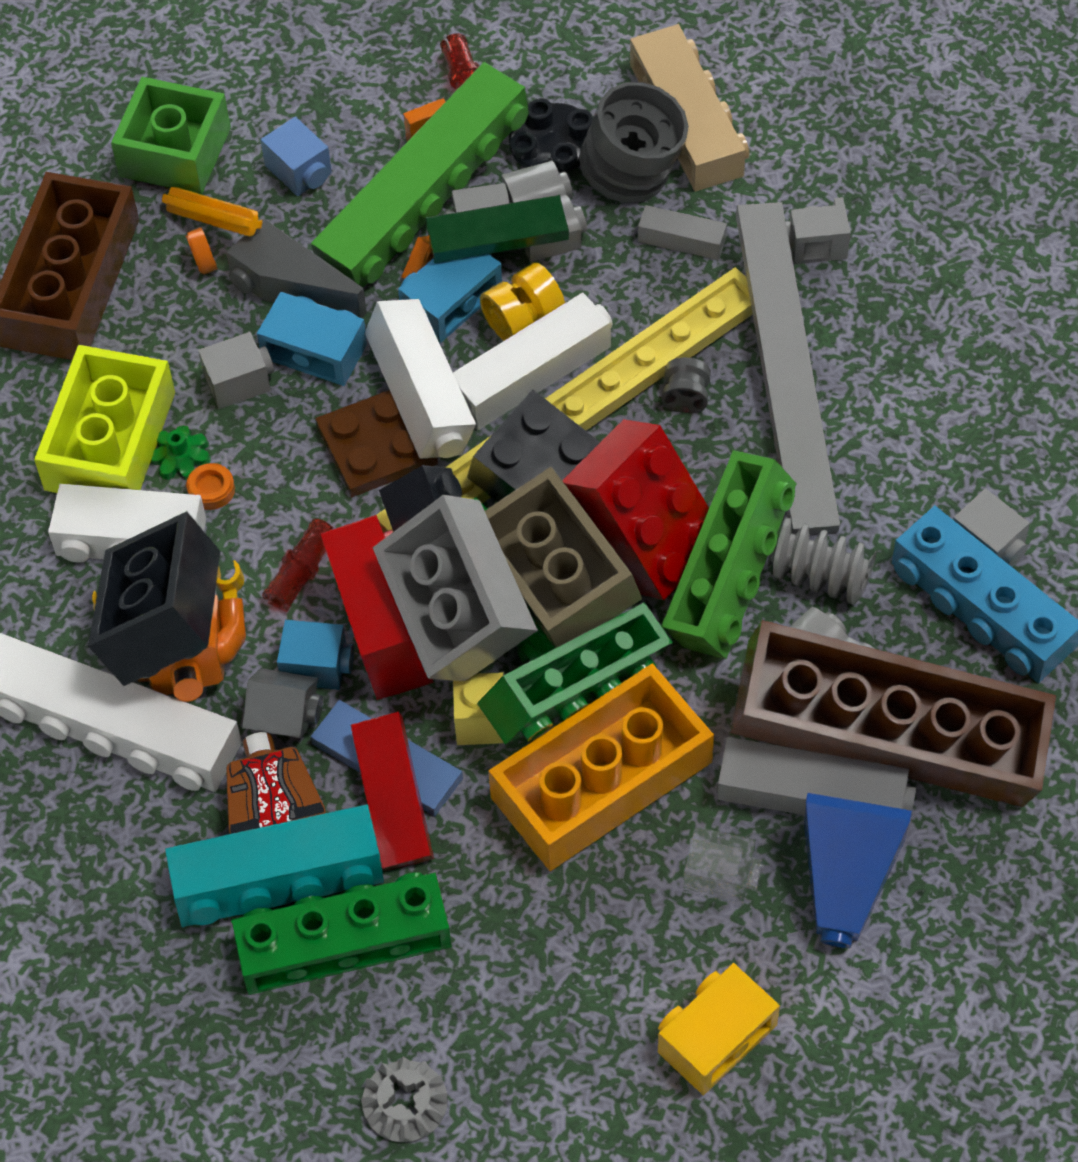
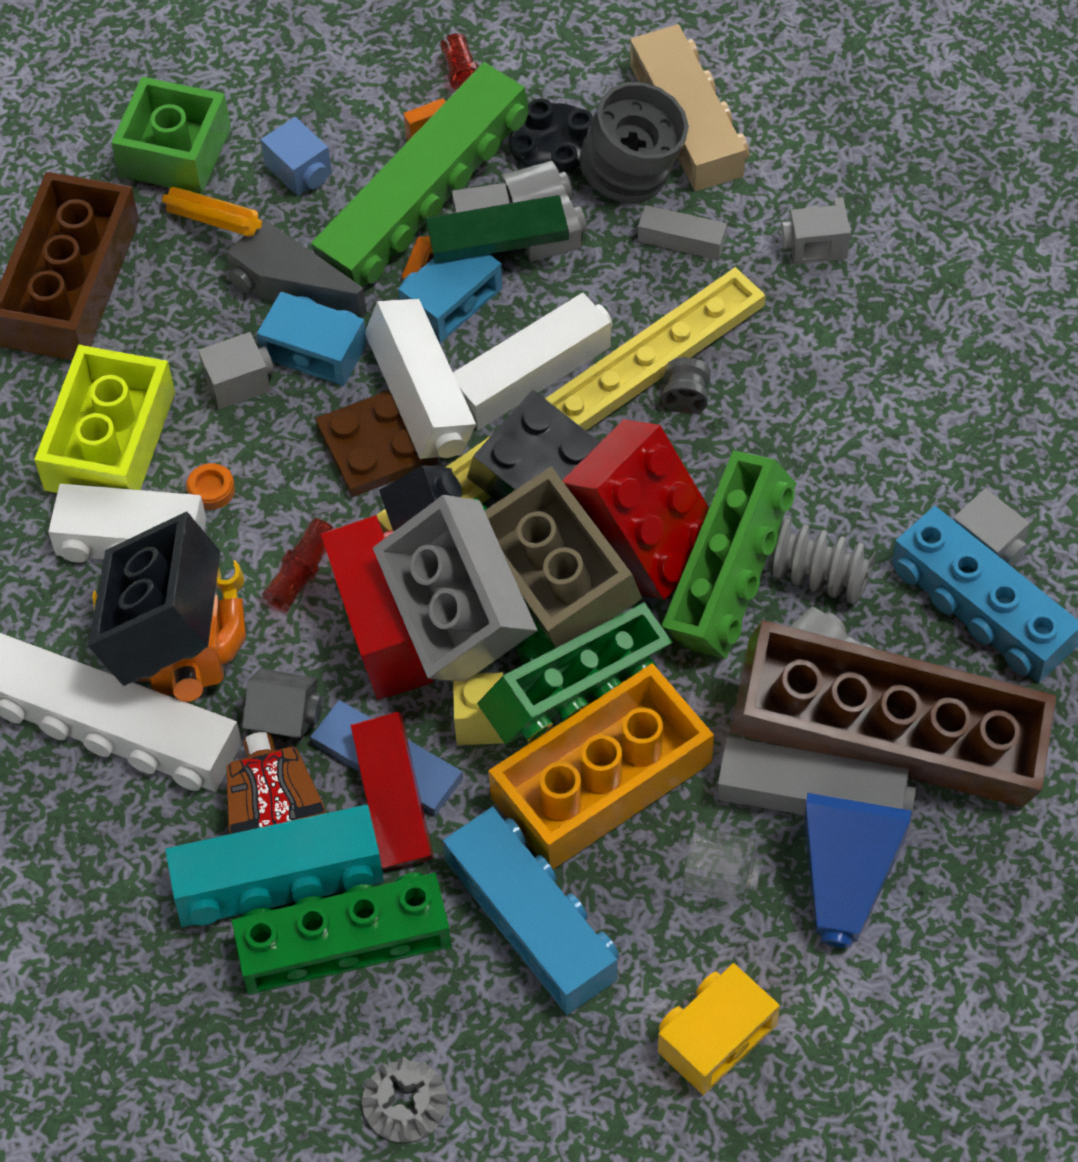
green plant [151,425,211,480] -> none
orange tile [186,227,218,275] -> none
dark azure brick [277,620,354,690] -> none
yellow wheel [479,263,565,341] -> none
light grey tile [735,202,840,535] -> none
none -> dark azure brick [442,807,619,1015]

